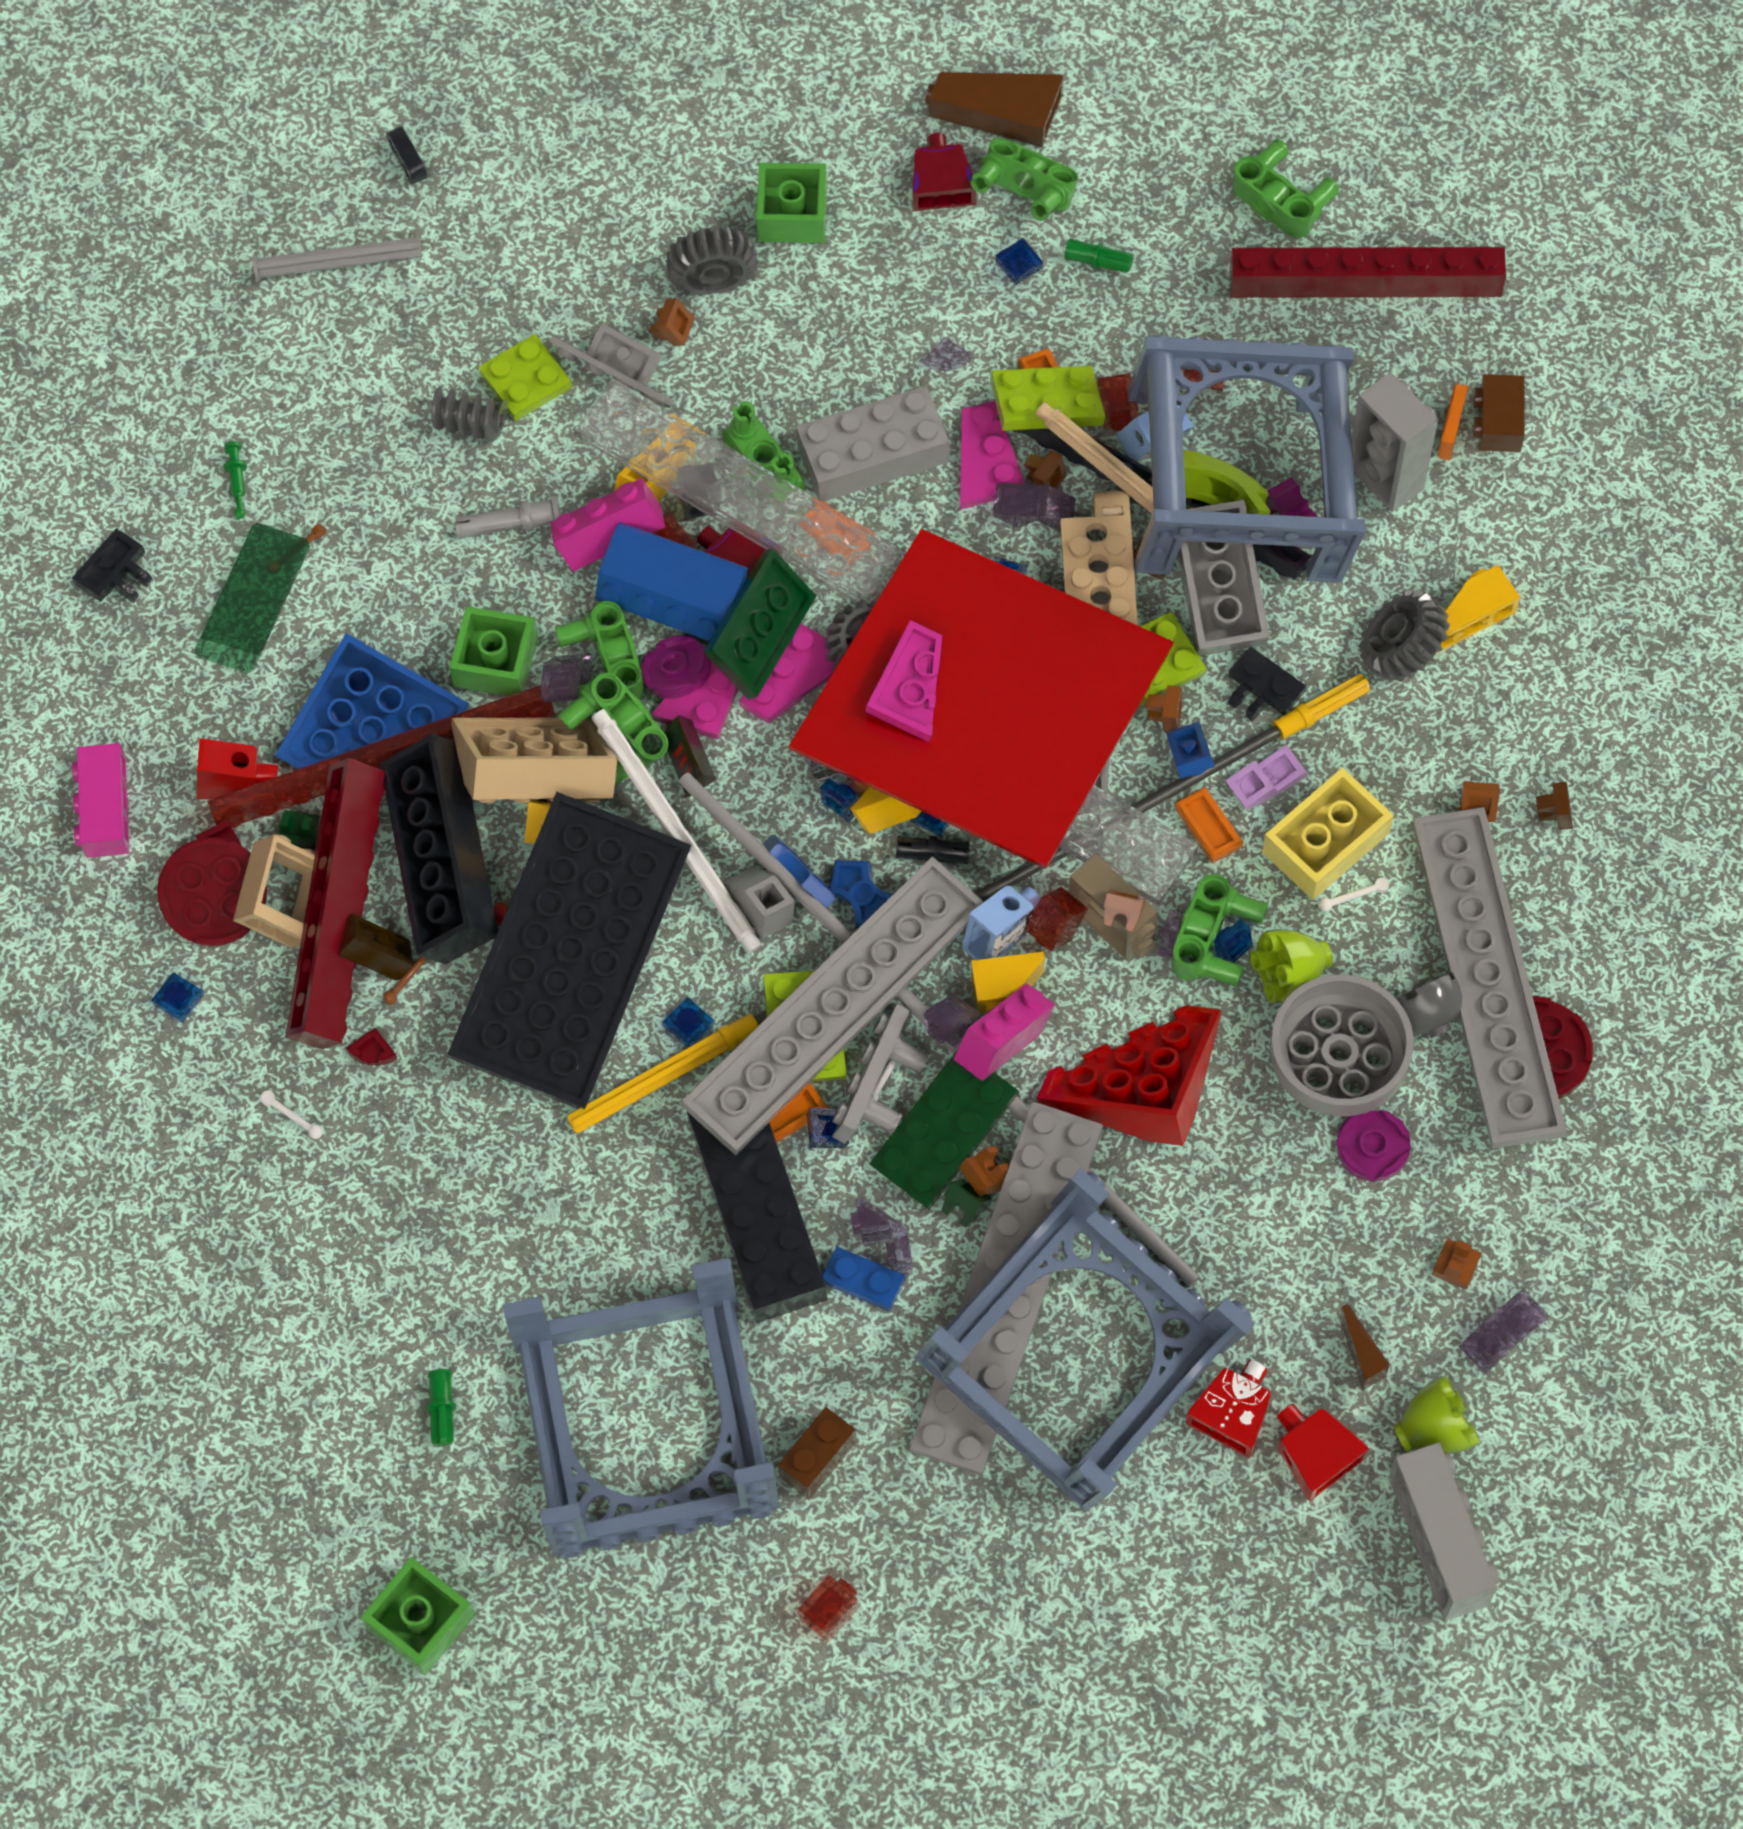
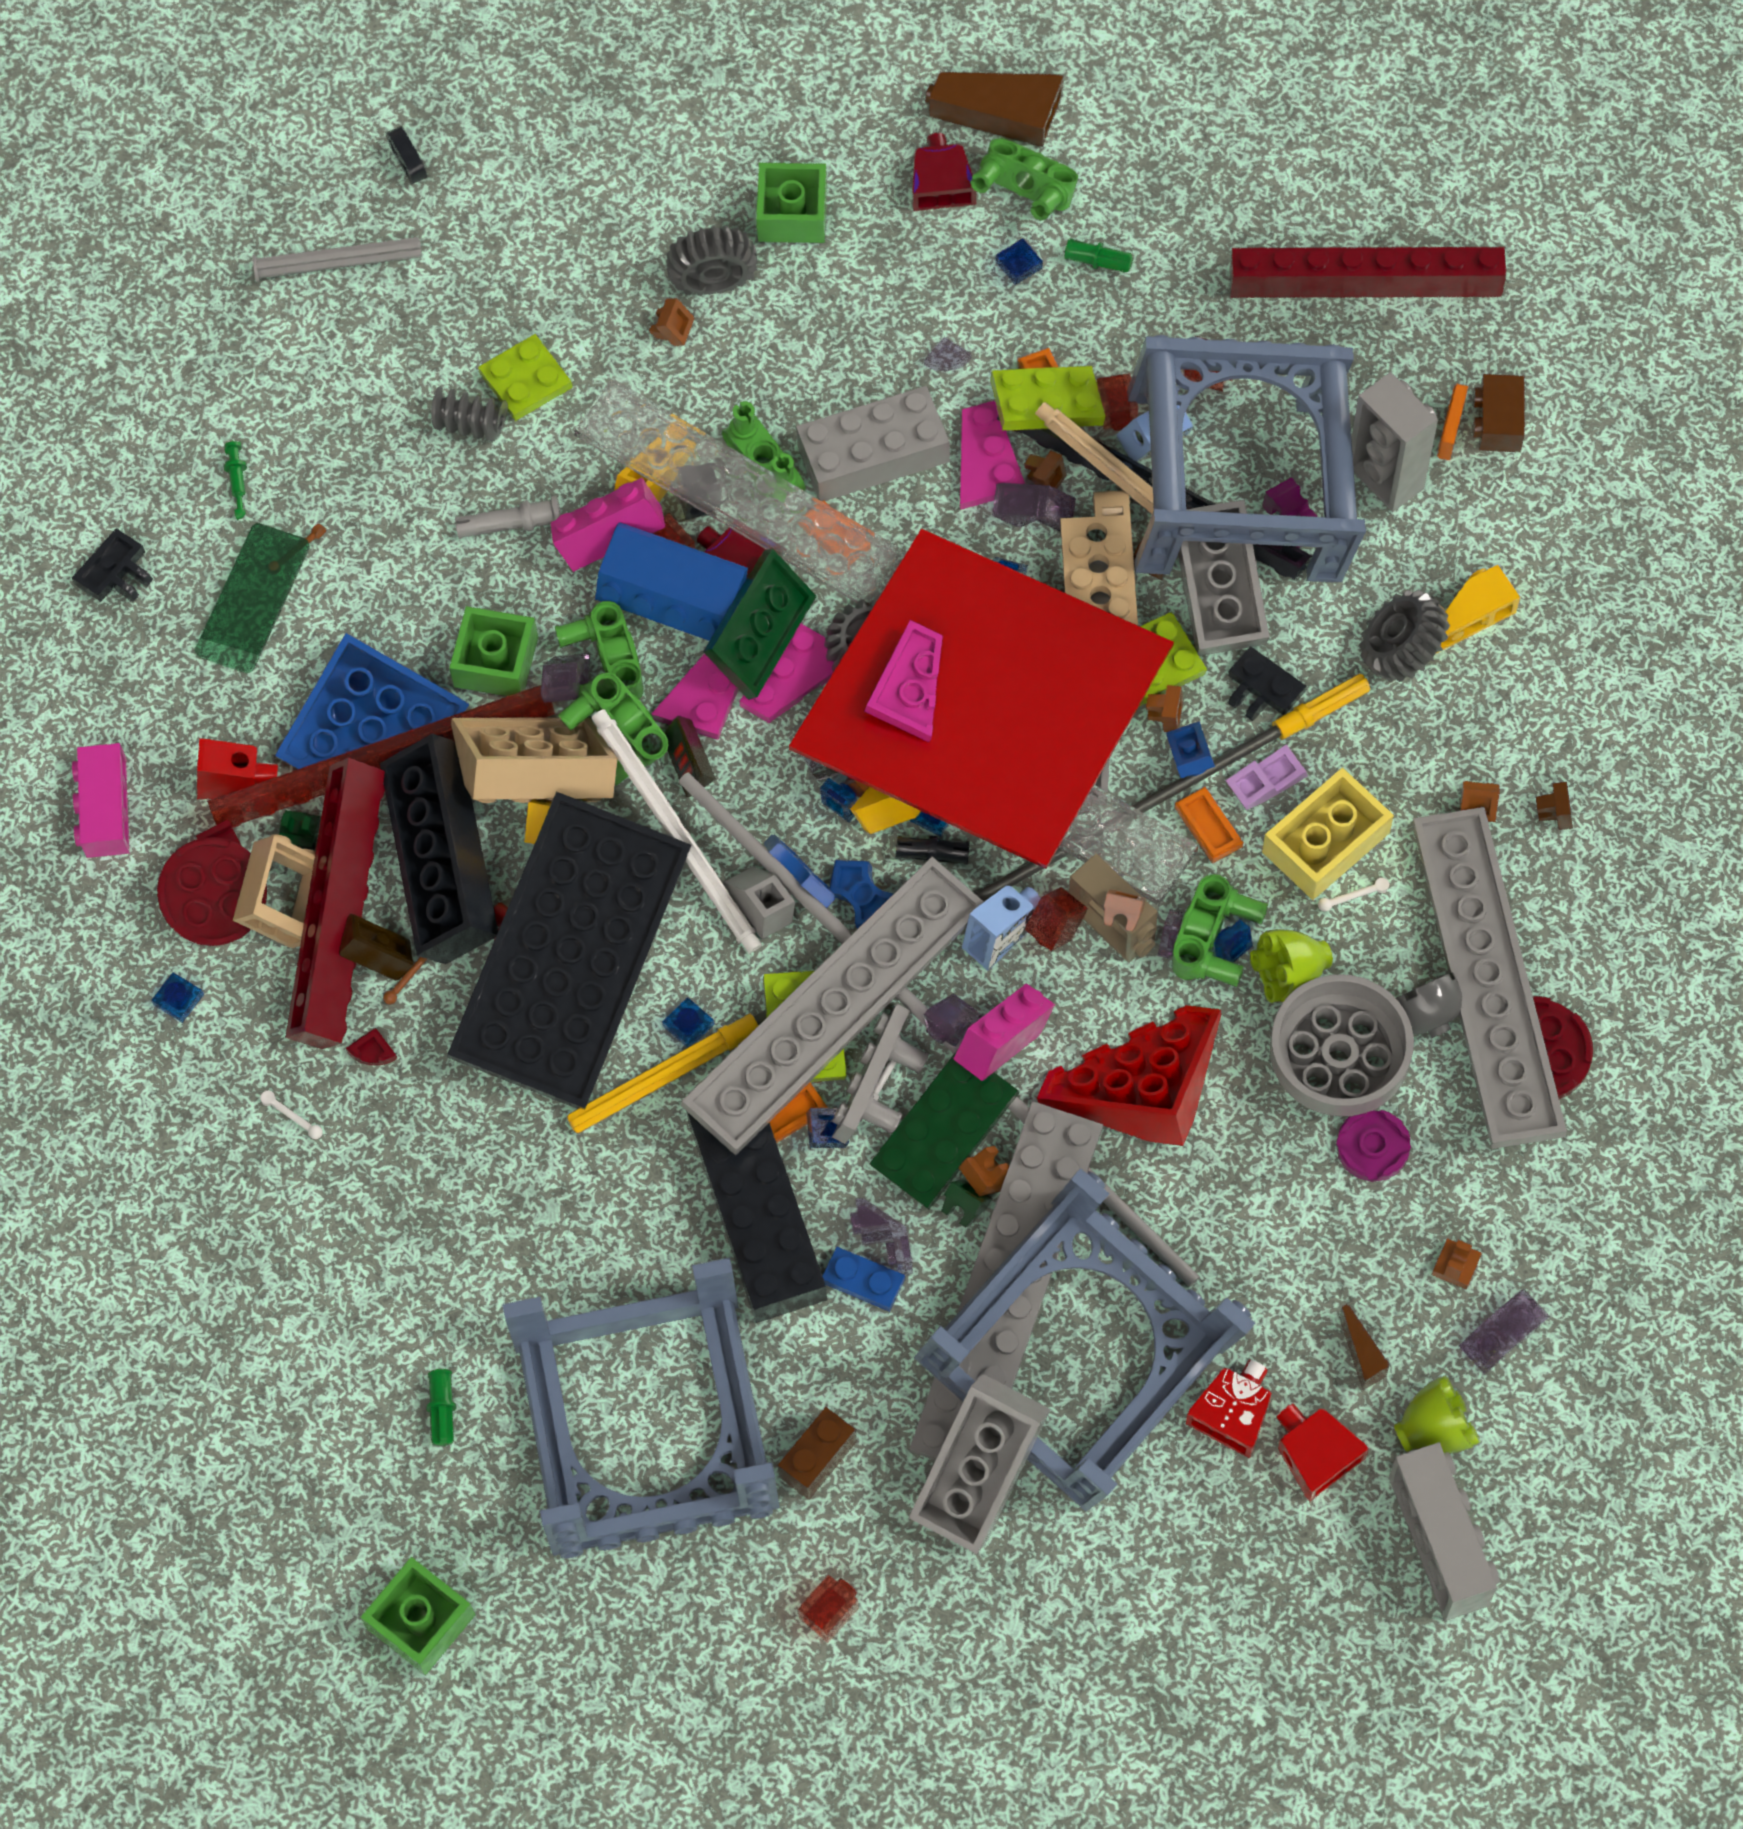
light grey bracket [549,323,675,408] -> none
magenta tile [640,636,711,699] -> none
yellow slope [971,951,1045,1014] -> none
lime arch [1183,450,1271,515] -> none
bright green piece [1232,139,1339,238] -> none
none -> light grey brick [908,1373,1051,1554]

